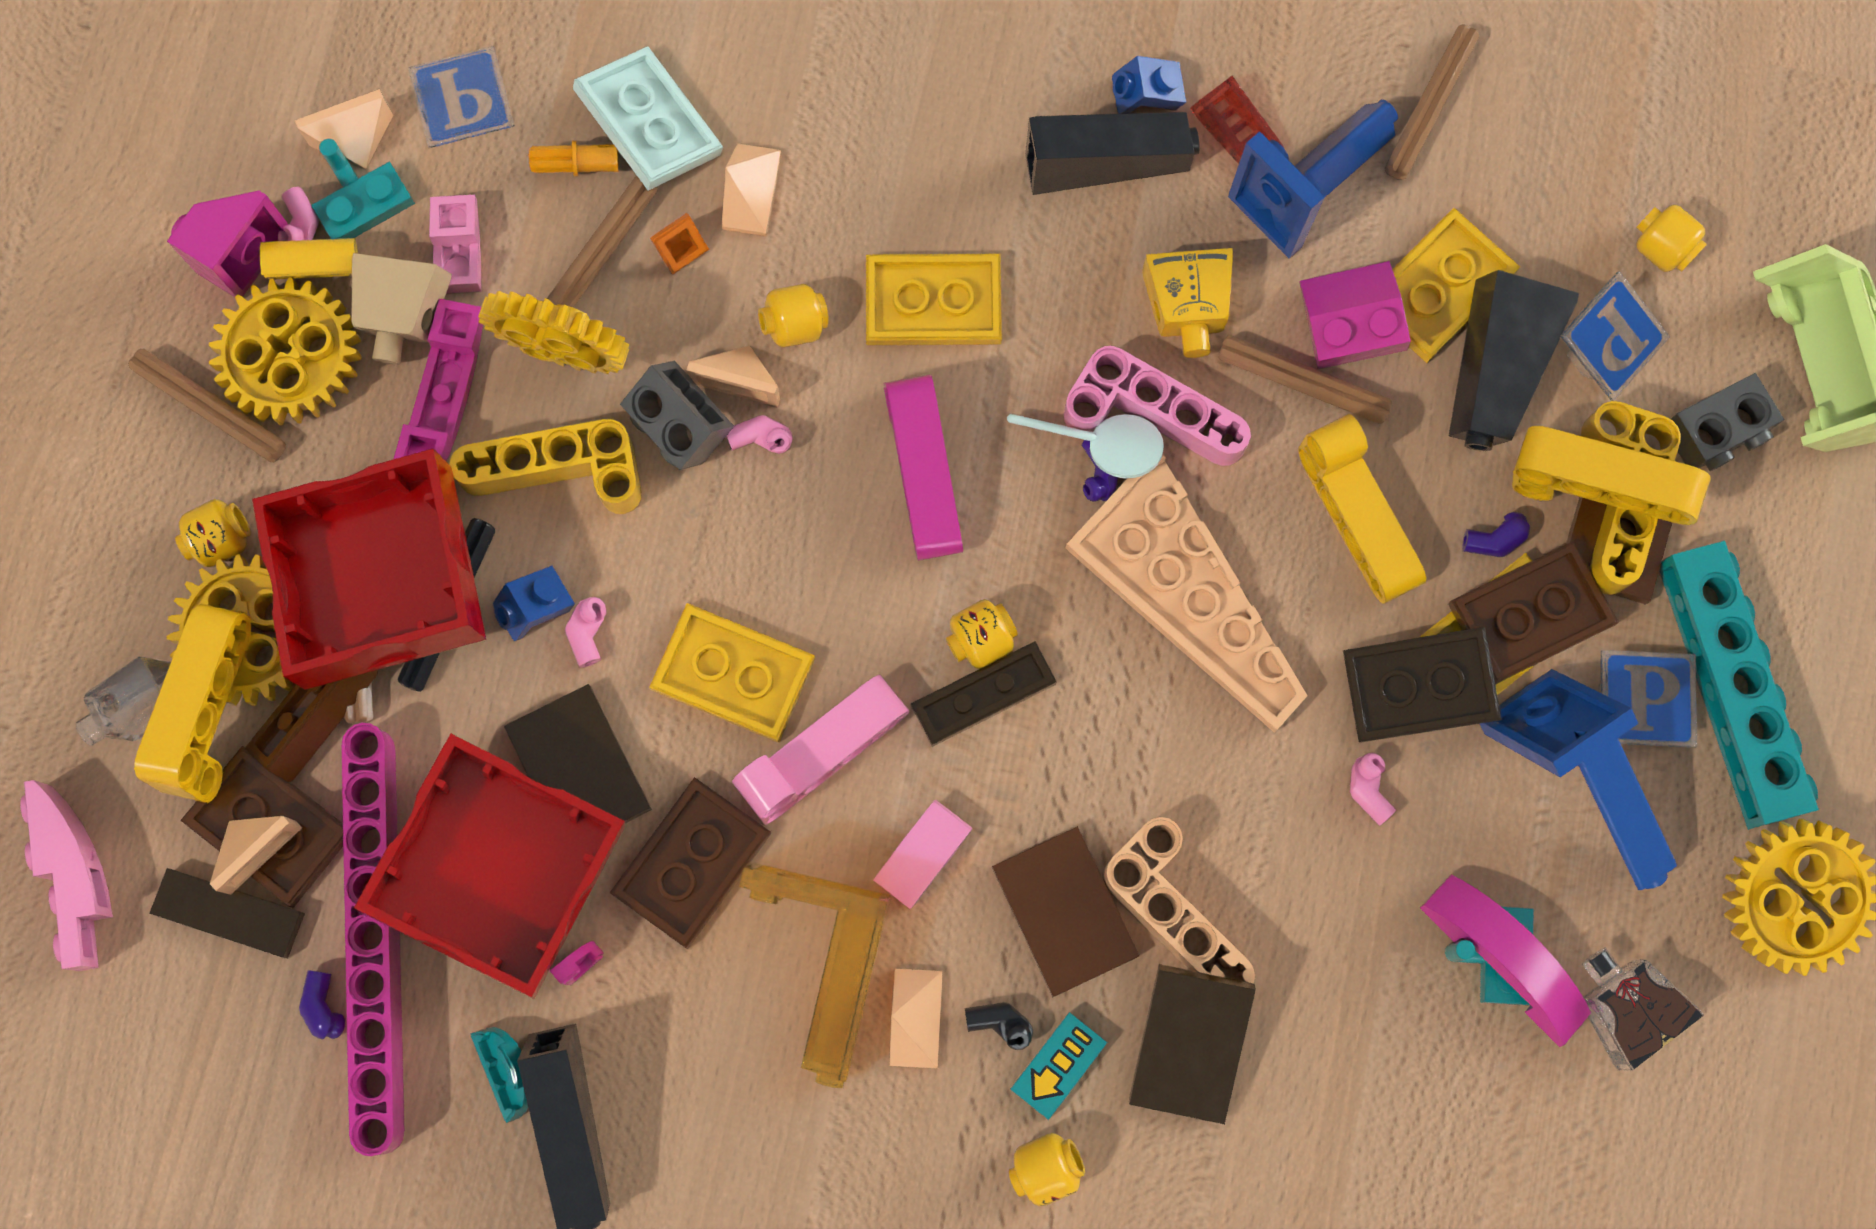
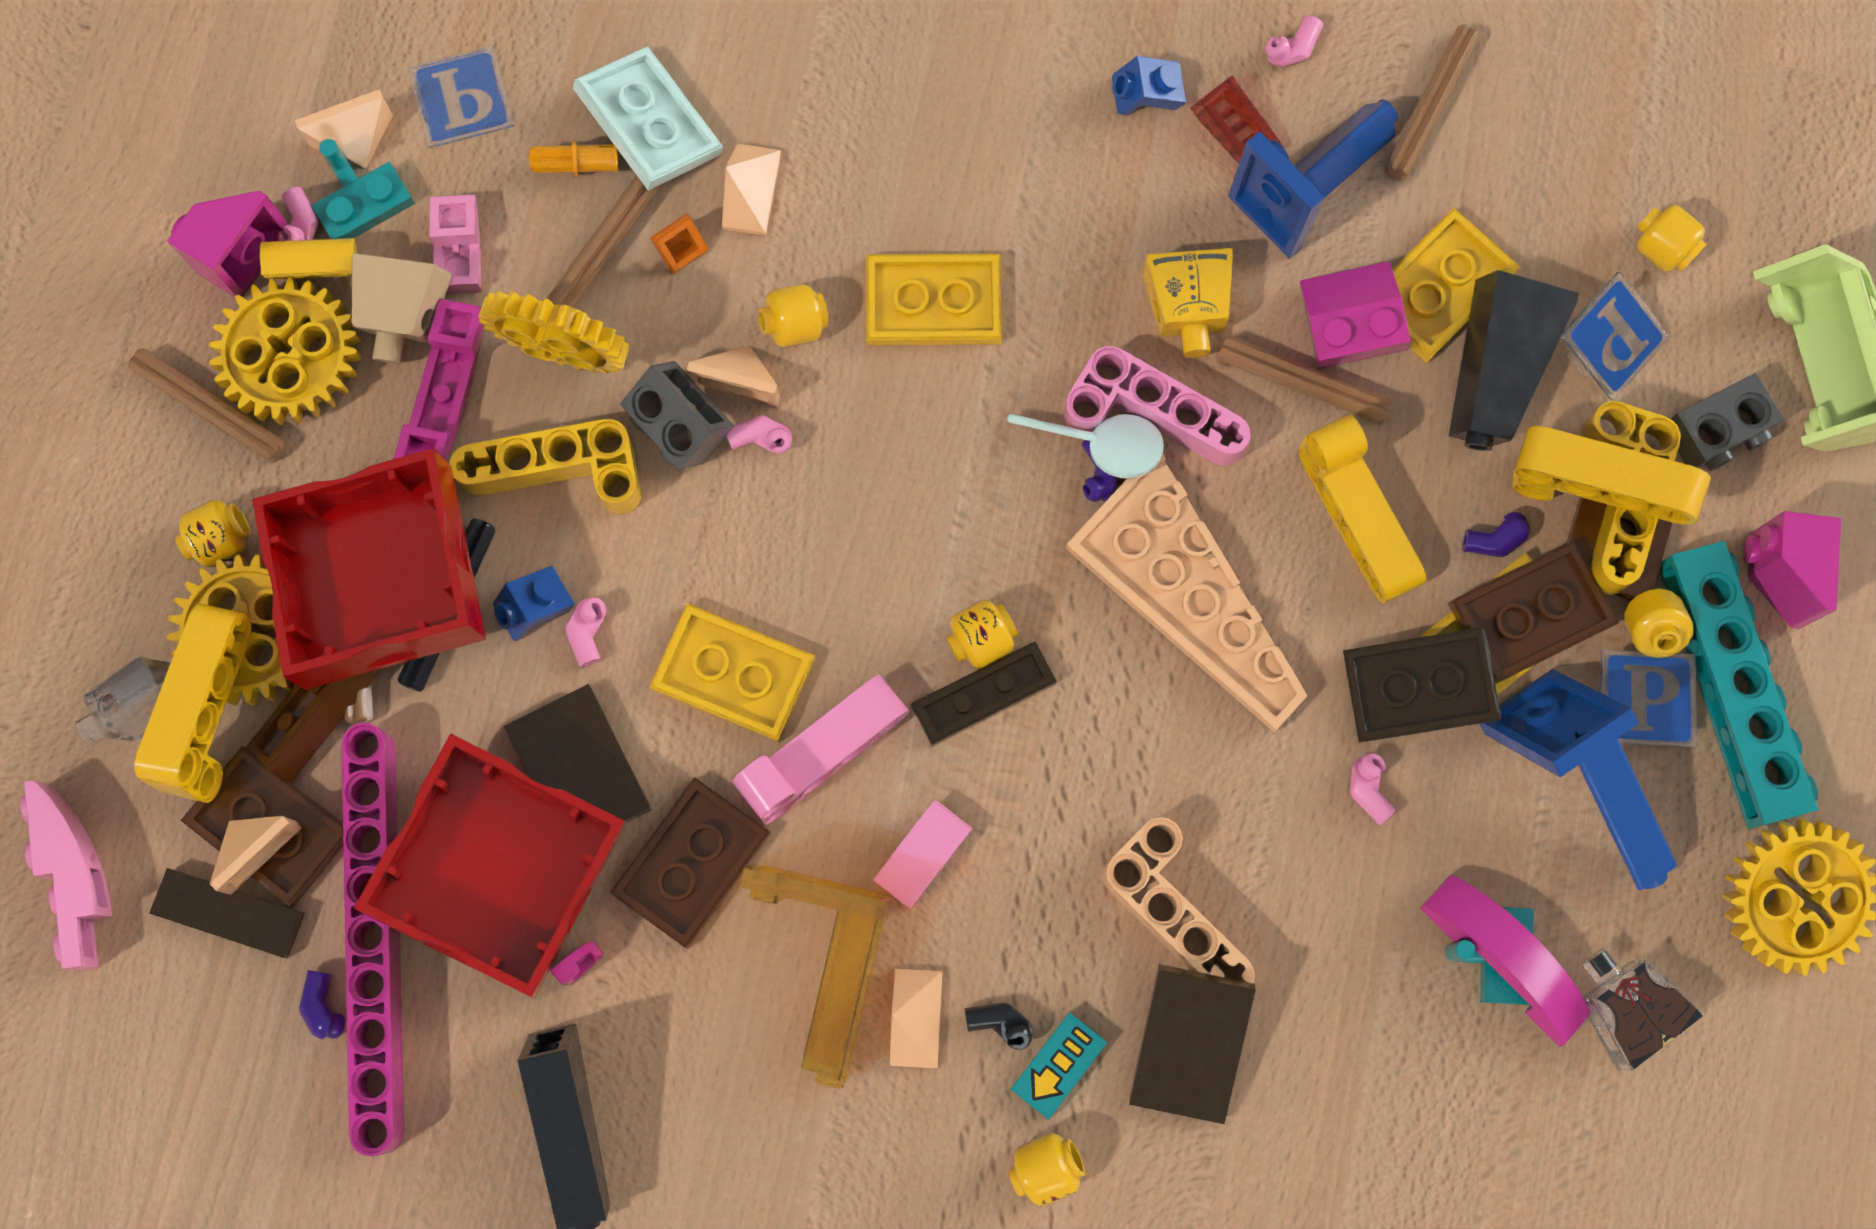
teal tile [470,1027,528,1123] -> none
dark pink beam [883,374,963,561] -> none
reddish brown tile [992,826,1139,998] -> none
black slope [1025,112,1200,195] -> none
none -> bright pink arm [1265,16,1323,67]
none -> yellow head [1624,588,1693,658]
none -> dark pink slope [1743,511,1841,629]

